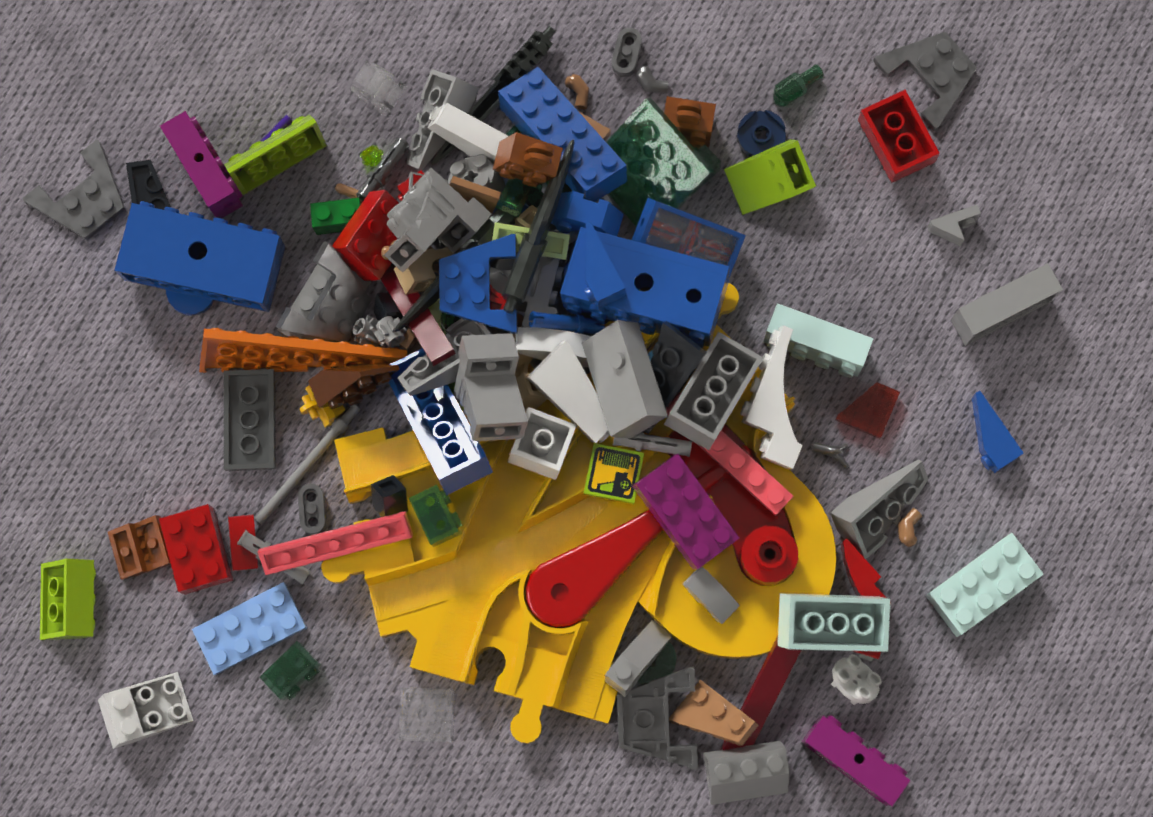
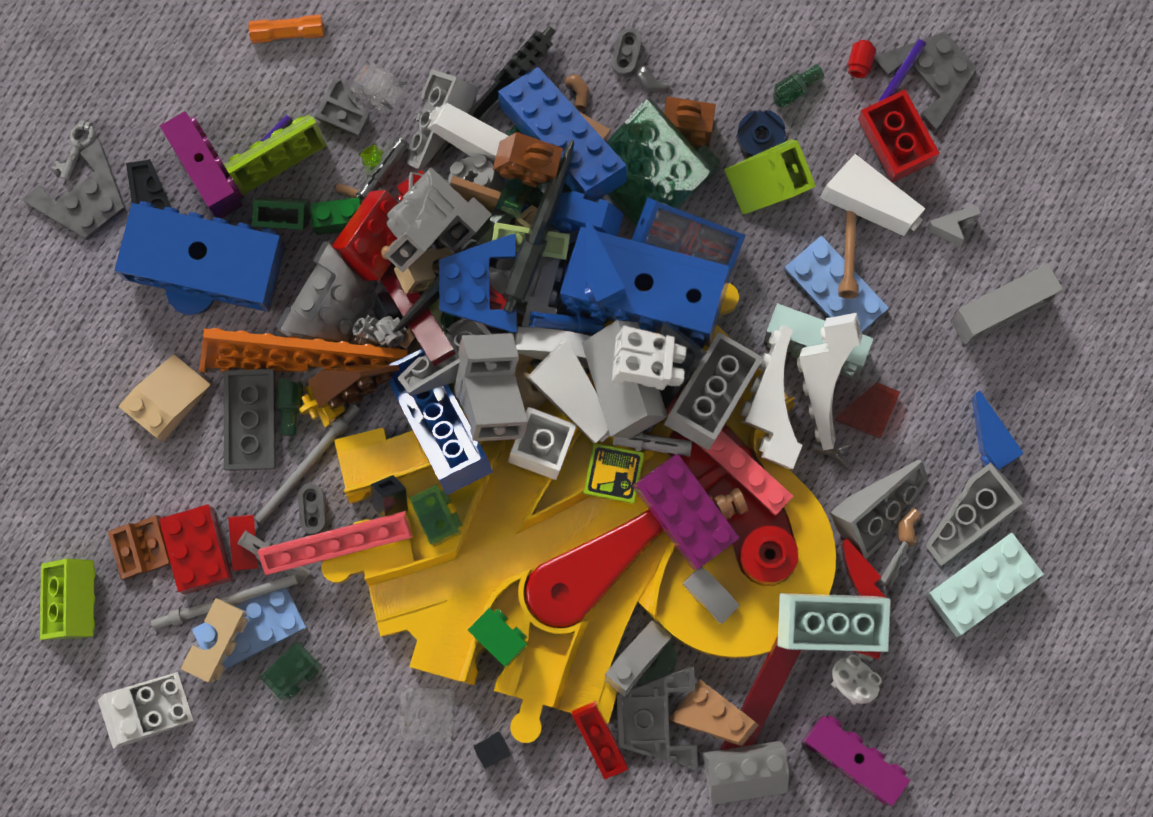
none -> light grey piece [52,120,95,181]
none -> tan slope [118,354,212,442]
none -> light grey bar [151,574,299,630]
none -> tan arch [181,598,248,683]
none -> orange axle [248,14,324,43]
none -> dark green brick [252,196,310,230]
none -> clear green arm [277,379,303,436]
none -> flat silver wing [315,76,370,138]
none -> green brick [468,607,528,668]
none -> black panel [474,731,512,769]
none -> red plate [572,701,628,780]
none -> white hips [612,326,686,390]
none -> medium nougat wheel [714,488,748,520]
none -> light blue plate [784,235,889,332]
none -> white arch [797,313,862,450]
none -> white slope [820,154,925,236]
none -> medium nougat piece [838,210,859,299]
none -> red brick [847,40,877,78]
none -> dark purple bar [878,39,927,102]
none -> light grey piece [880,541,909,589]
none -> light grey wedge [925,463,1027,566]

